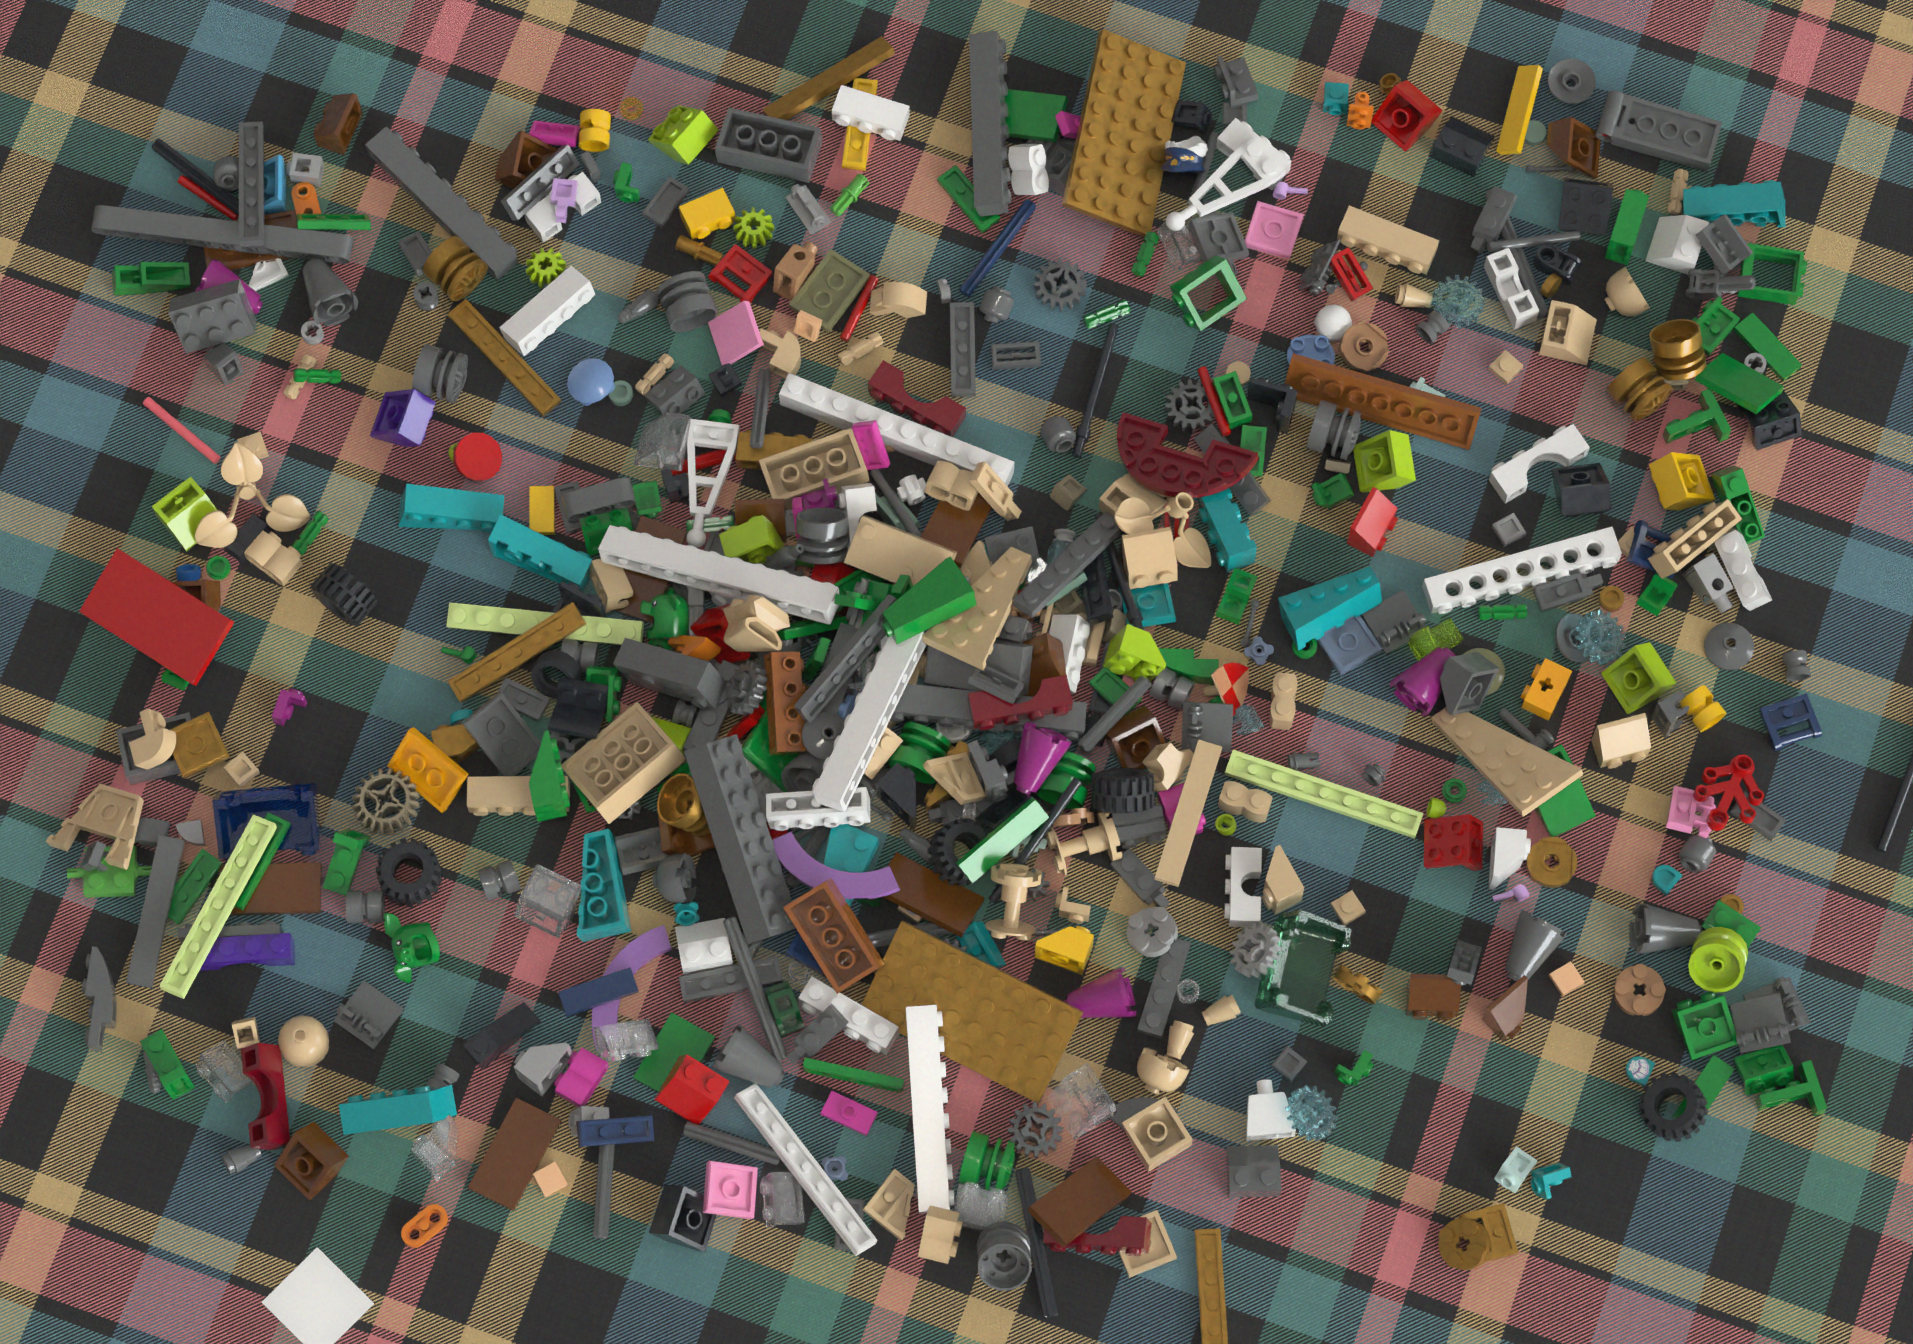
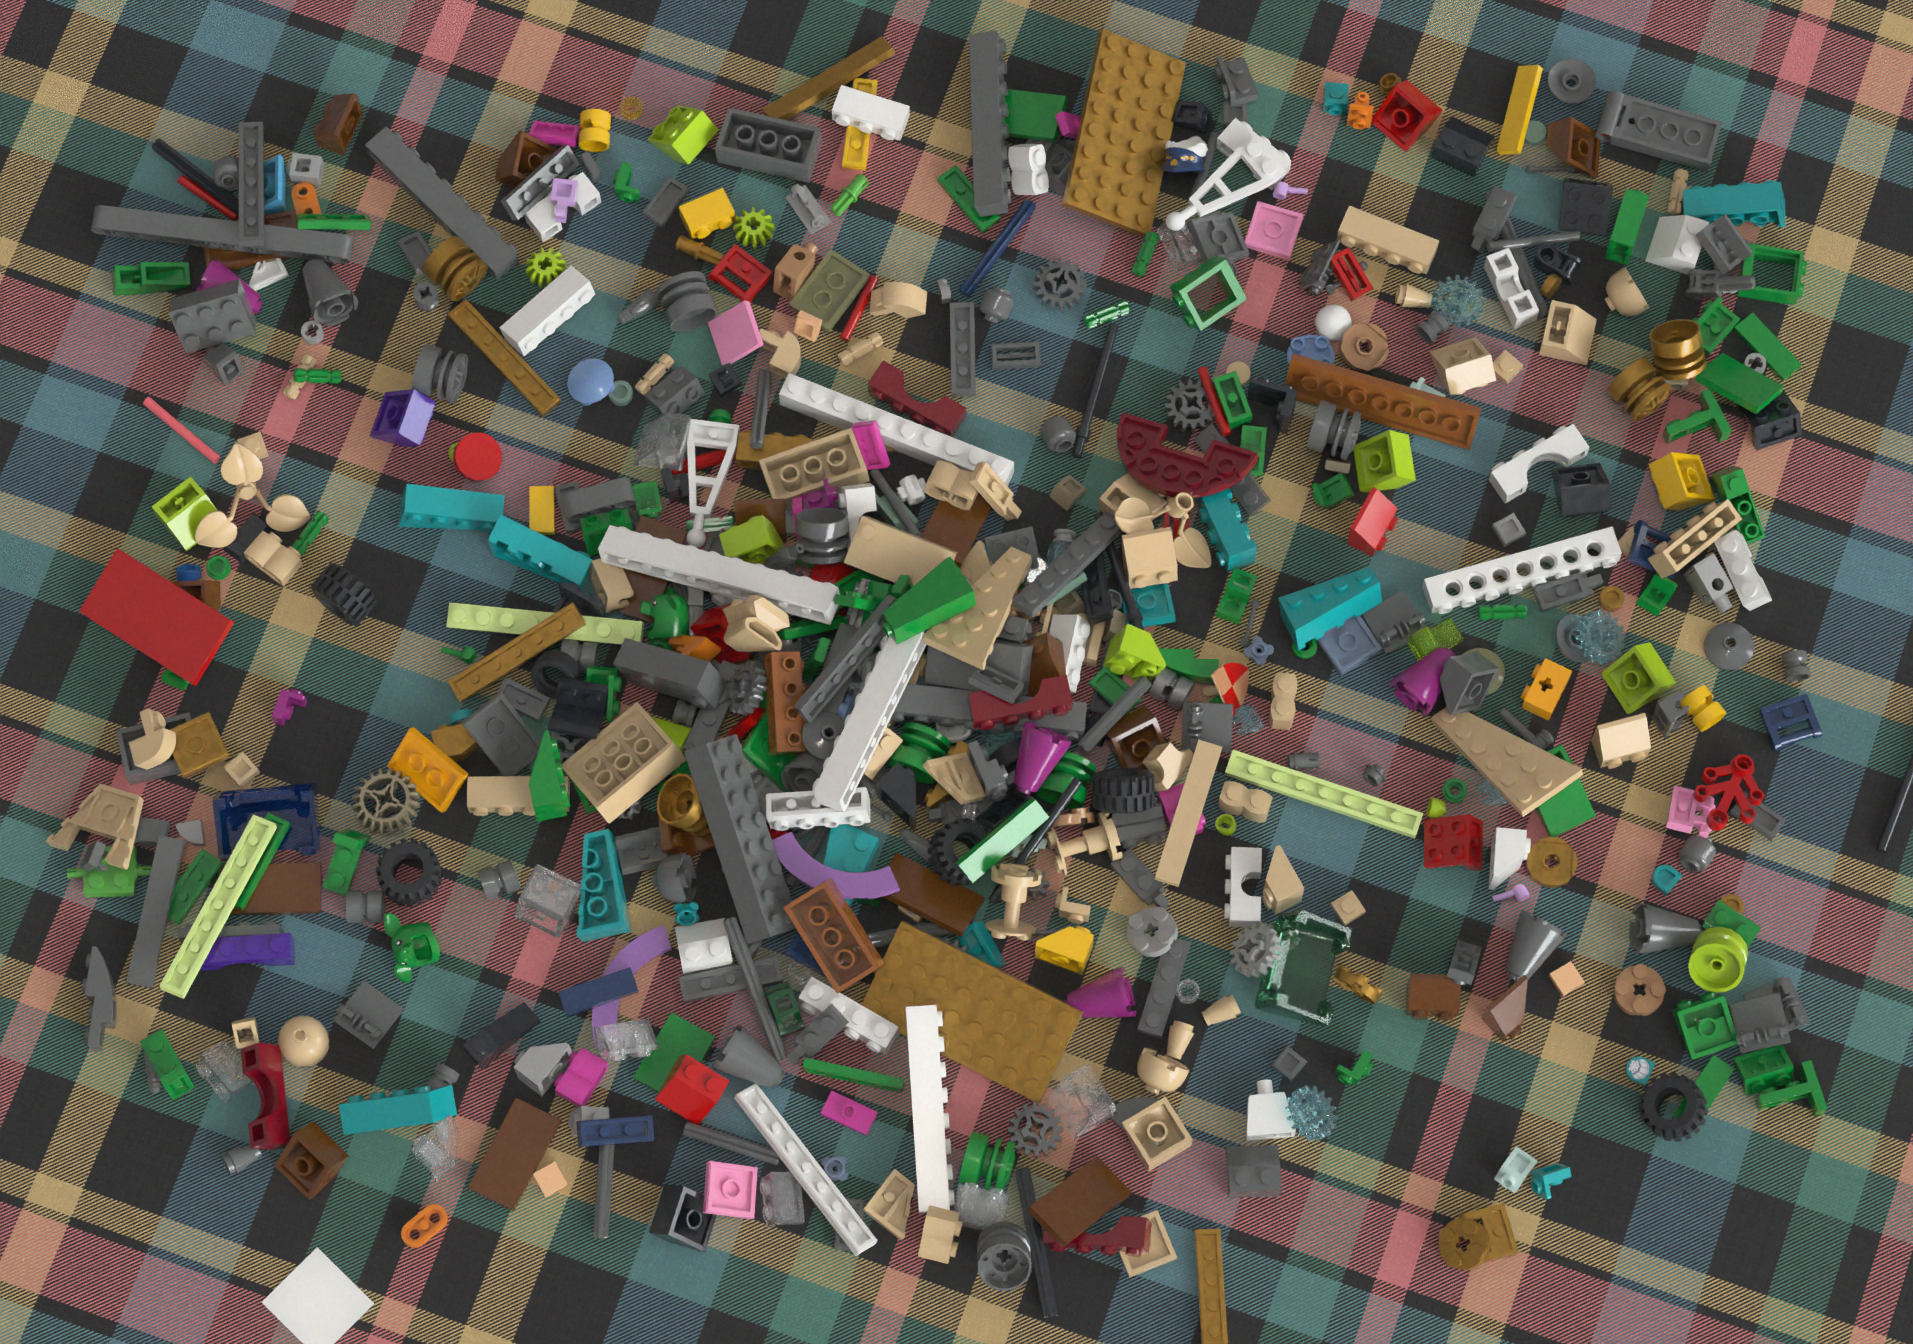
none -> tan slope [1430,337,1496,395]

